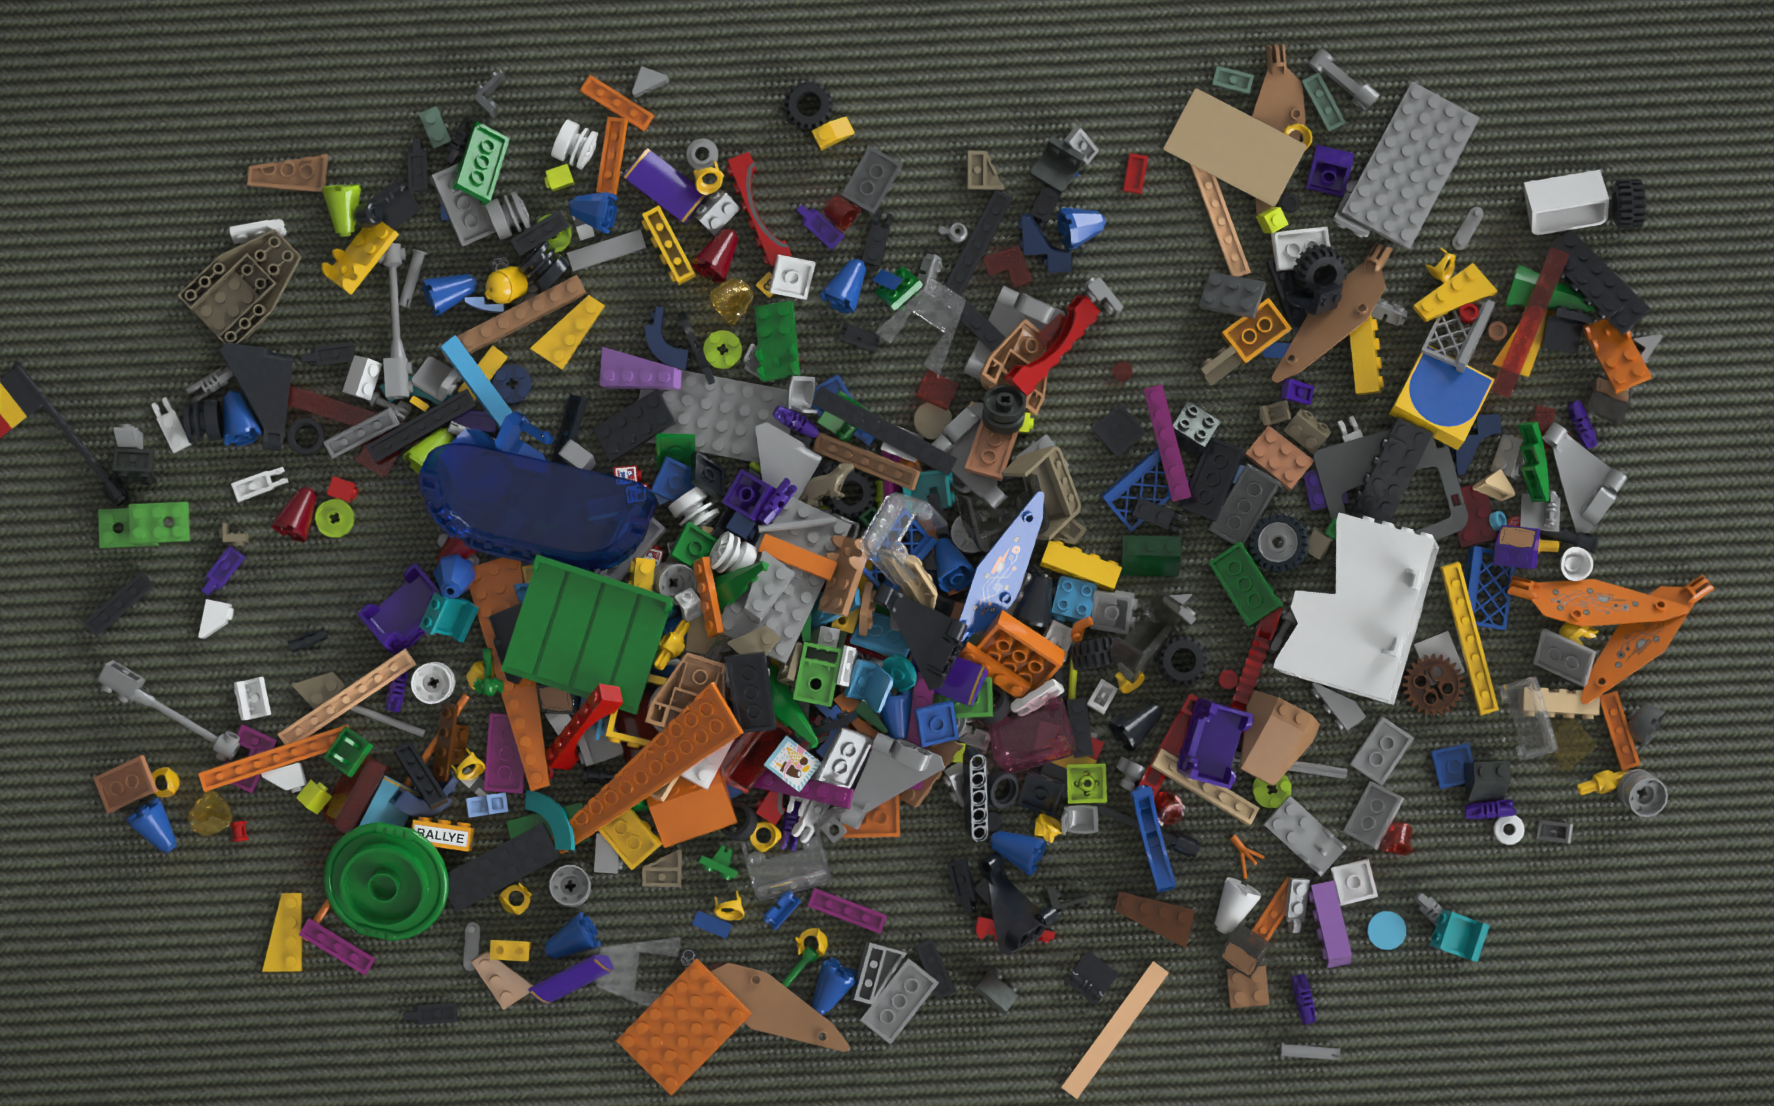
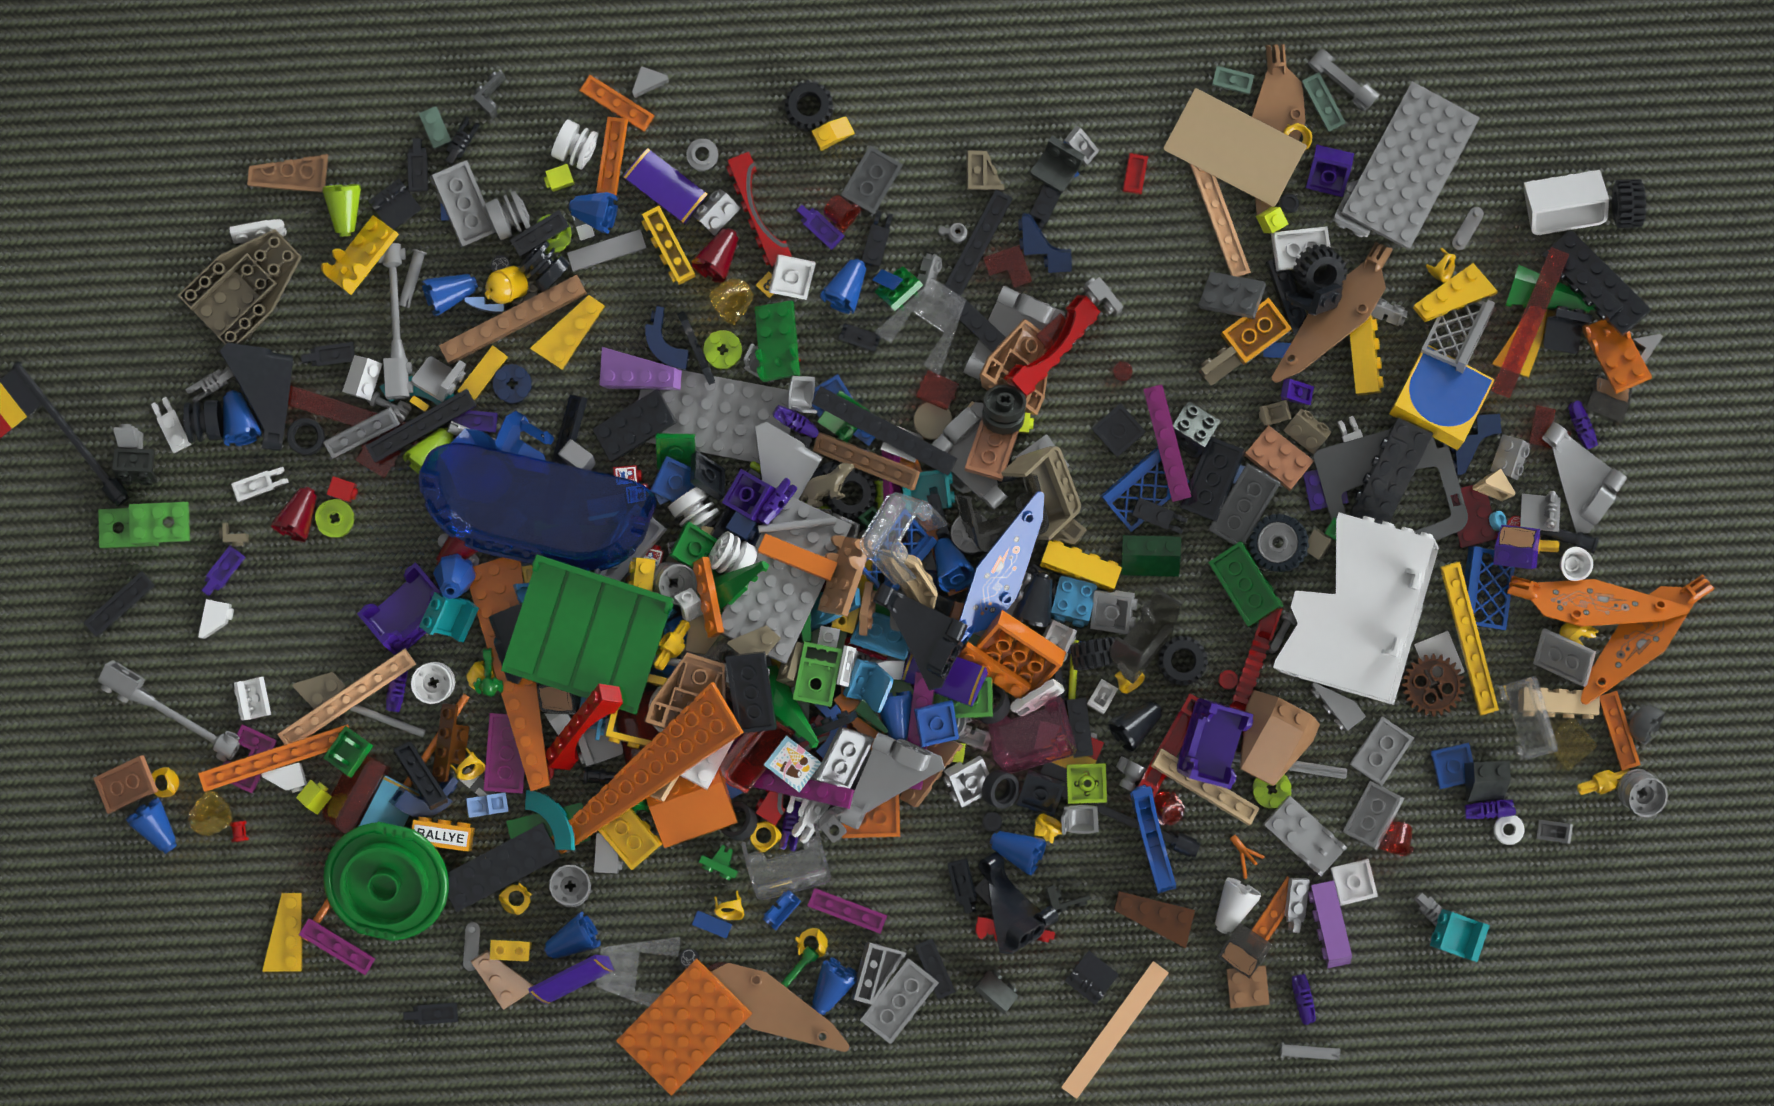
black pin [288,627,329,653] -> none
black head [354,201,383,228] -> none
dark azure tile [439,335,512,429] -> none
hinge [449,121,510,206] -> none
dark tan wing [642,849,682,887] -> none
yellow piece [693,161,724,195] -> none
light grey wedge [743,550,795,624] -> none
teal tile [882,654,917,692] -> none
black beam [963,747,988,842] -> none
blue cone [1056,208,1106,250] -> none
orange arm [1071,616,1094,643] -> none
light grey slope [1162,594,1196,625] -> none
medium azure tile [1367,911,1406,950] -> none
red tile [1459,303,1479,324] -> none
medium nougat tile [1487,321,1507,341] -> none
green slope [1518,422,1549,502] -> none

